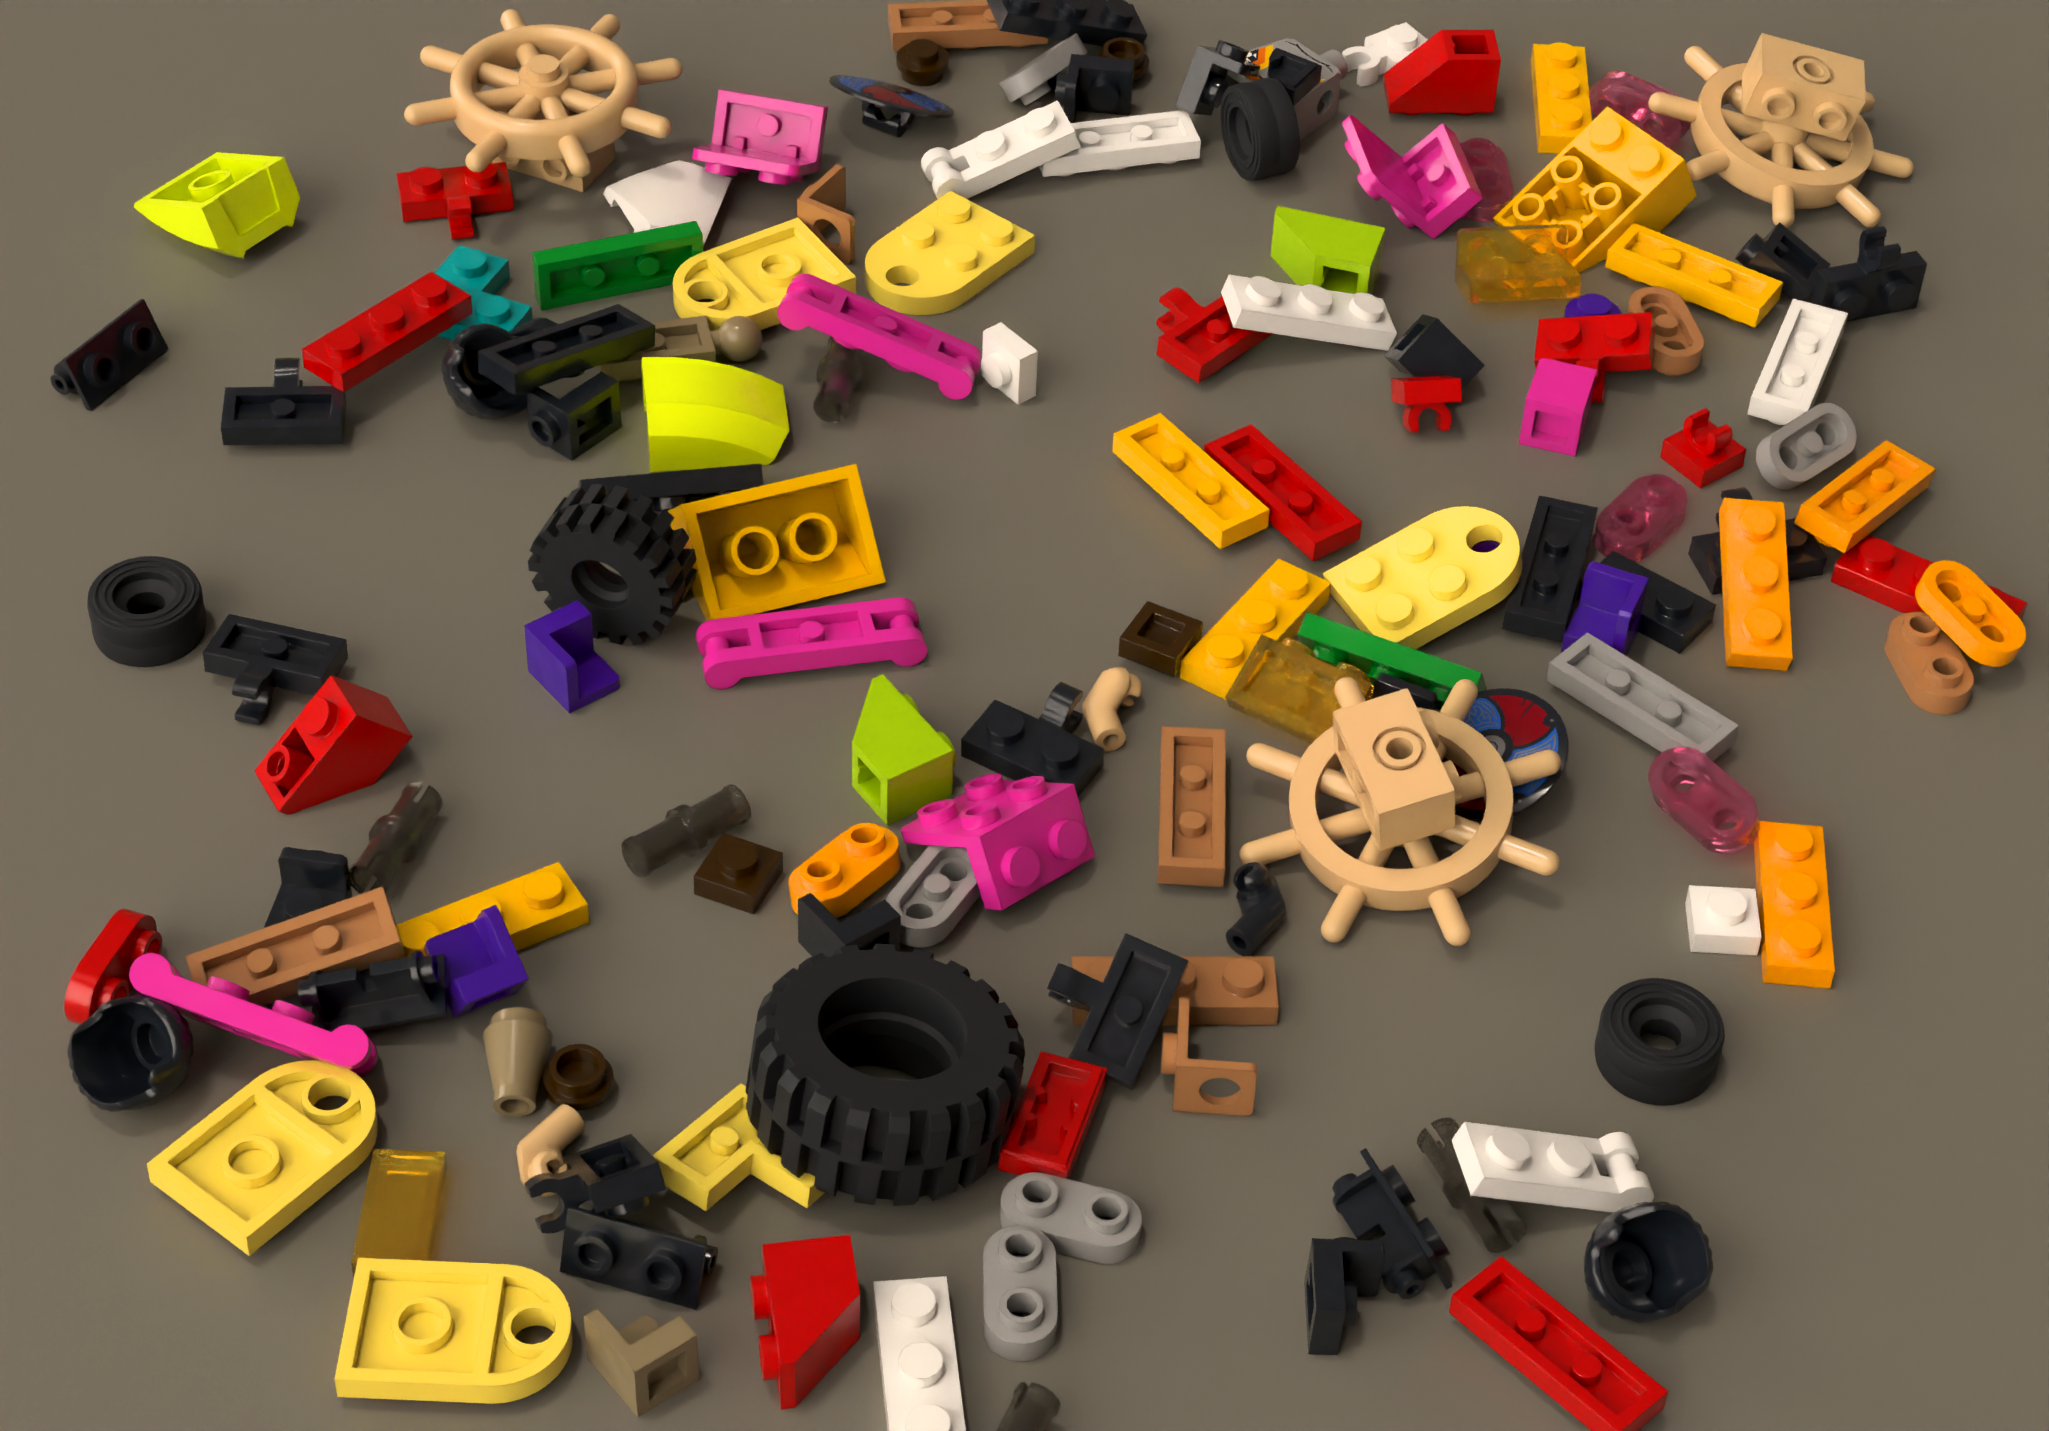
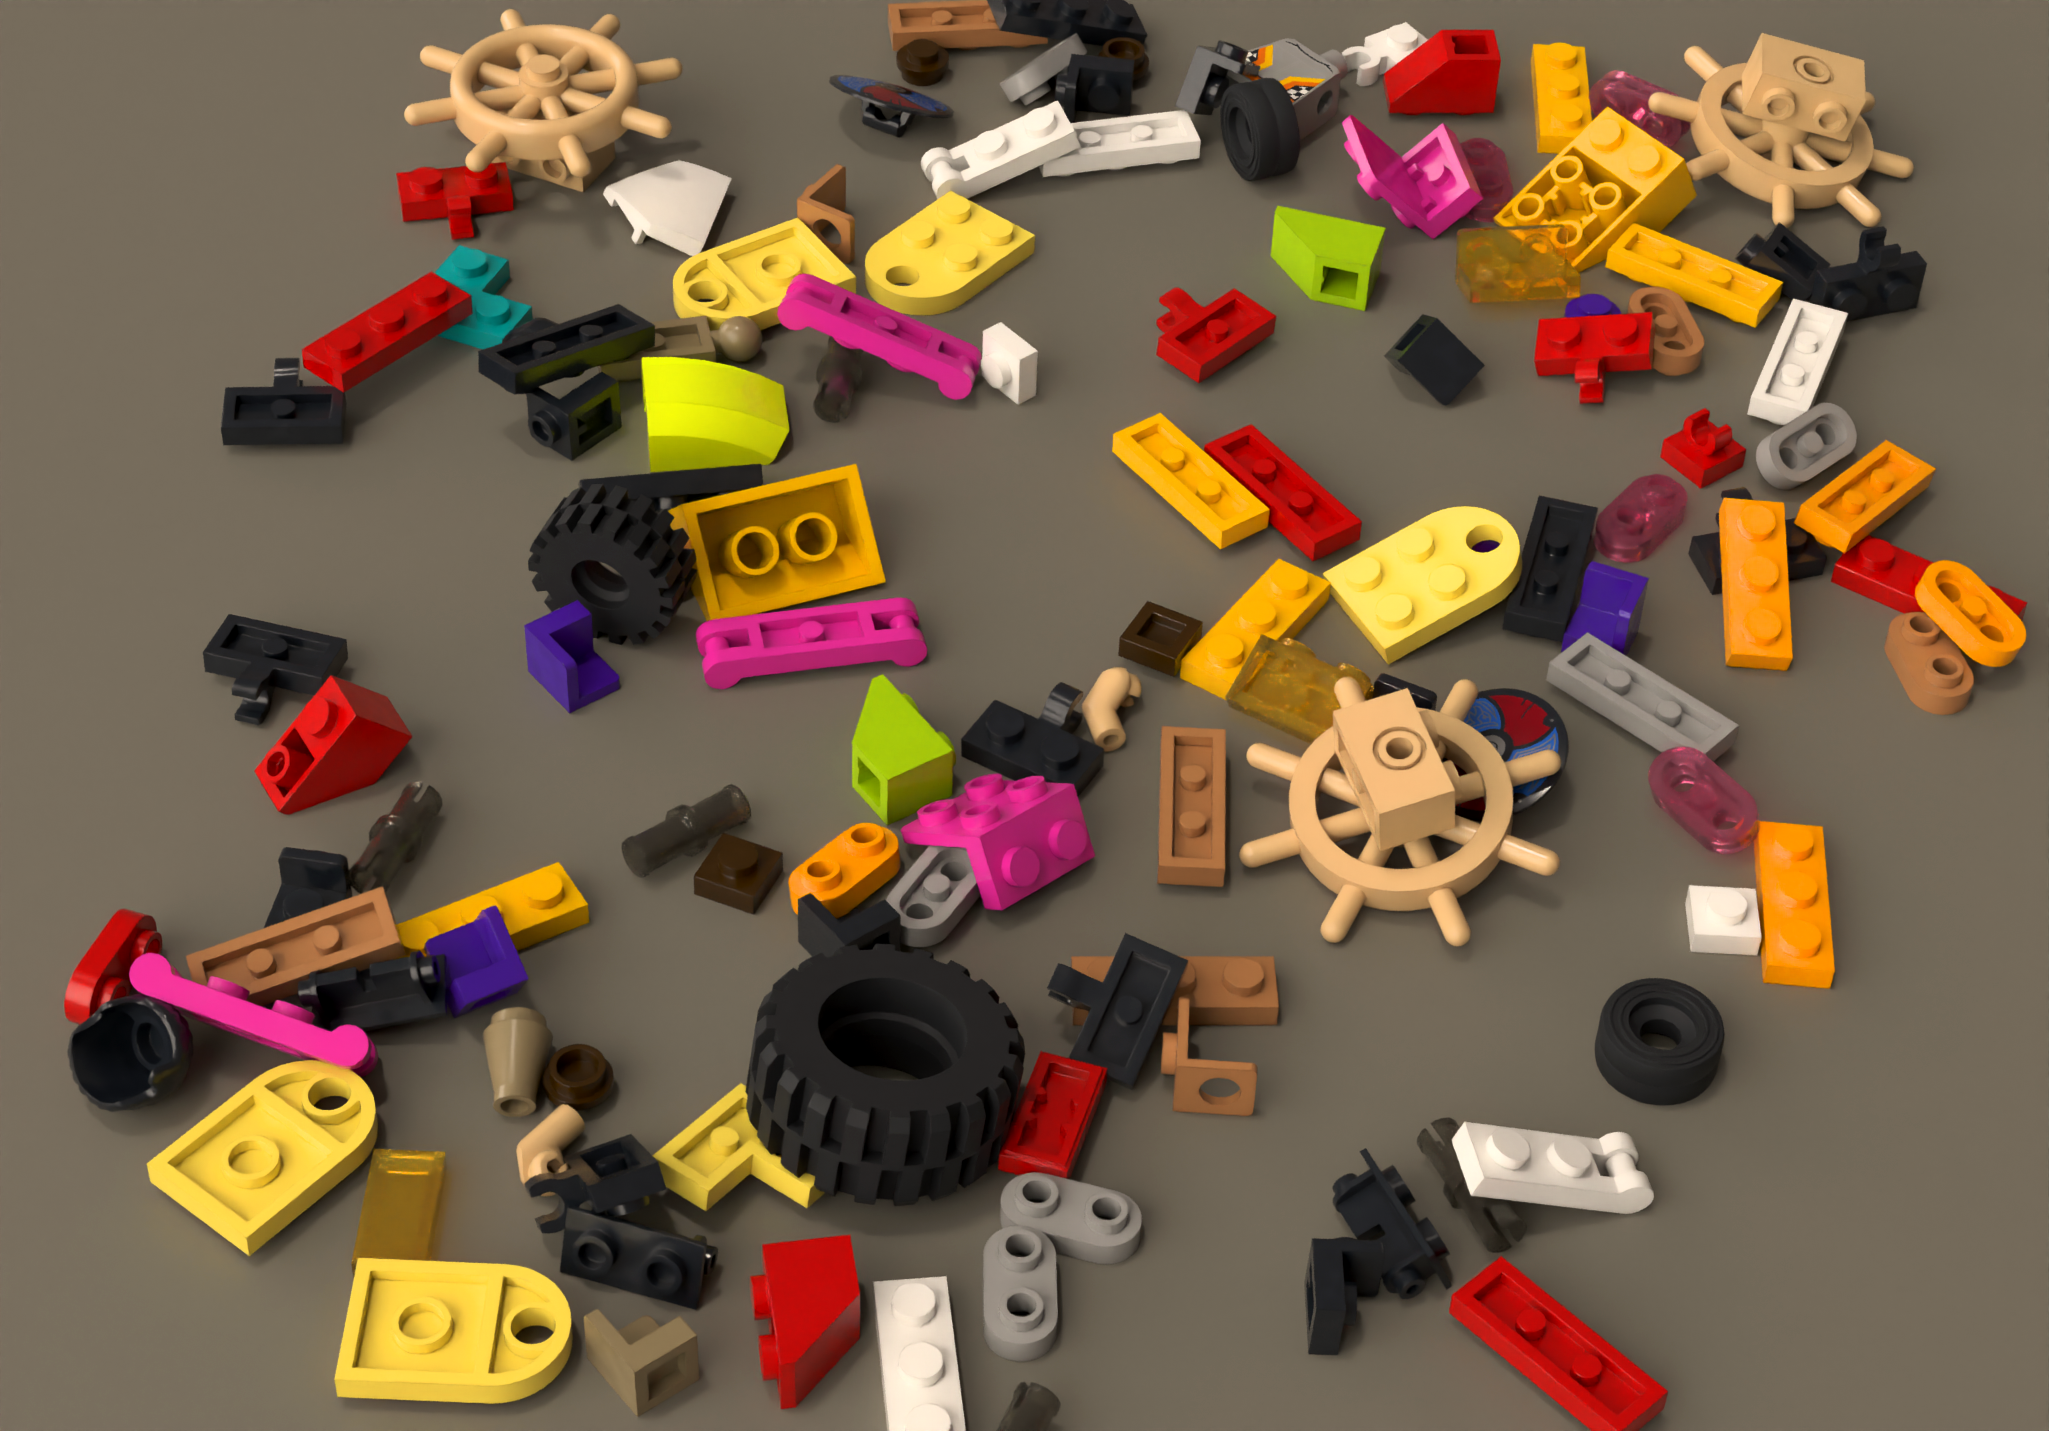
black hinge [50,299,169,410] -> none
black tyre [87,556,207,667] -> none
neon yellow slope [134,152,300,259] -> none
black hair [441,323,527,419] -> none
green plate [532,221,703,311] -> none
bracket [692,89,828,185] -> none
white plate [1221,275,1397,351] -> none
black arm [1226,862,1286,956] -> none
black tile [1267,48,1322,106] -> none
green plate [1297,612,1487,710] -> none
red tile [1391,375,1462,433] -> none
dark pink panel [1519,358,1597,457] -> none
black plate [1577,551,1716,654] -> none
black hair [1584,1201,1713,1323] -> none

